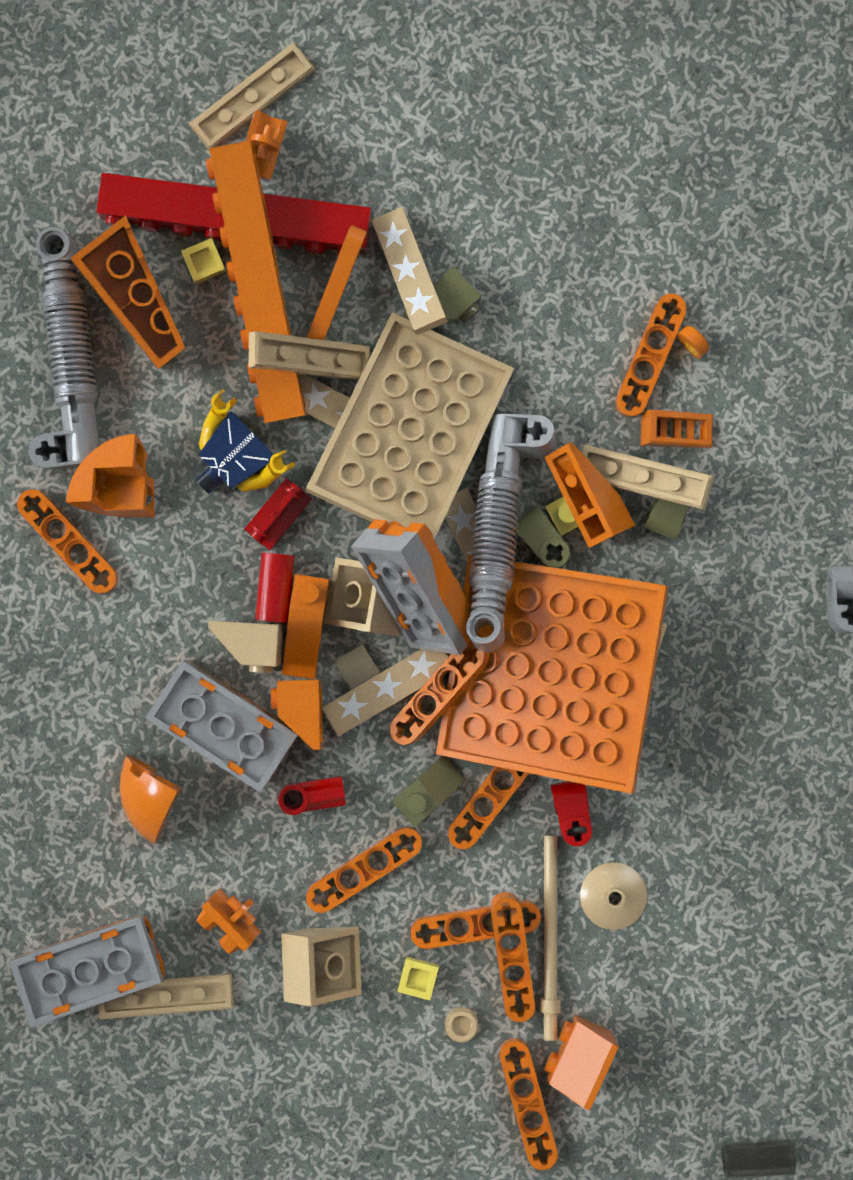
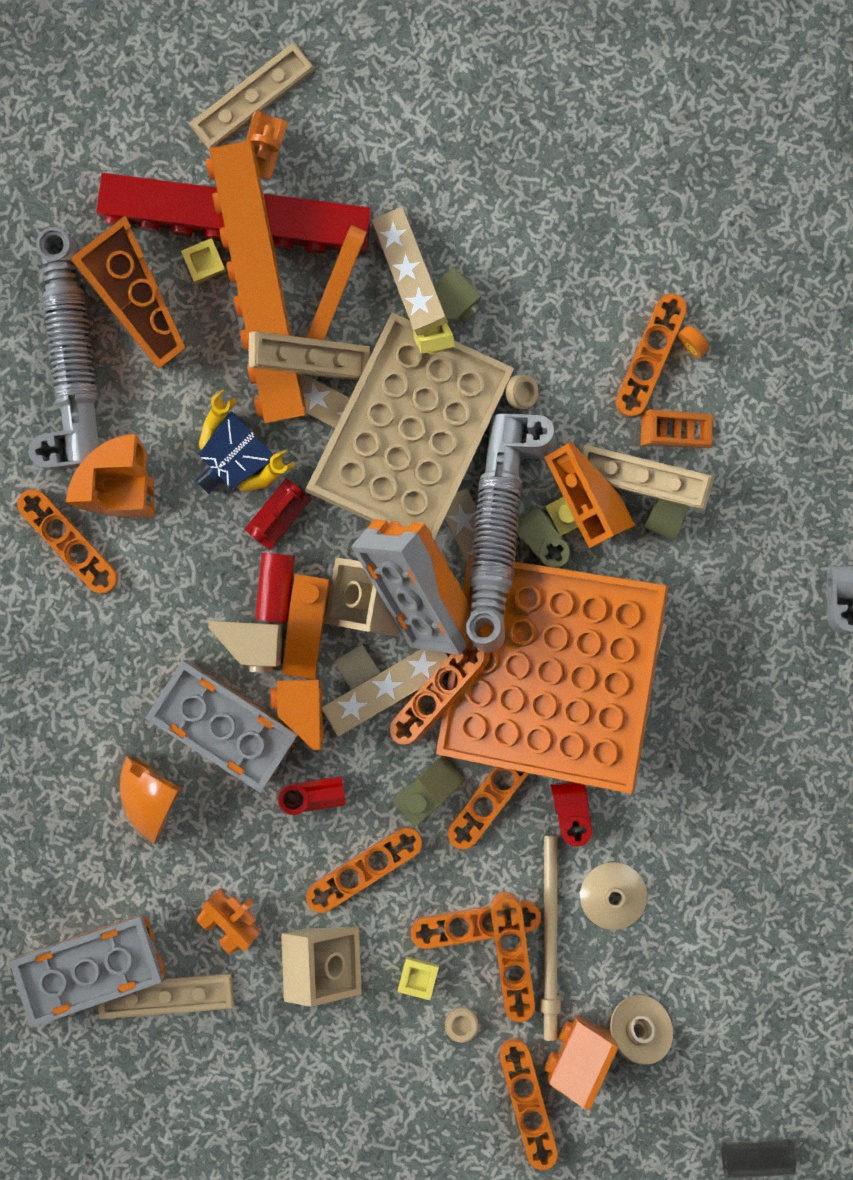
none -> light yellow plate [413,323,454,354]
none -> tan tile [505,375,538,409]
none -> tan dish [610,995,673,1065]

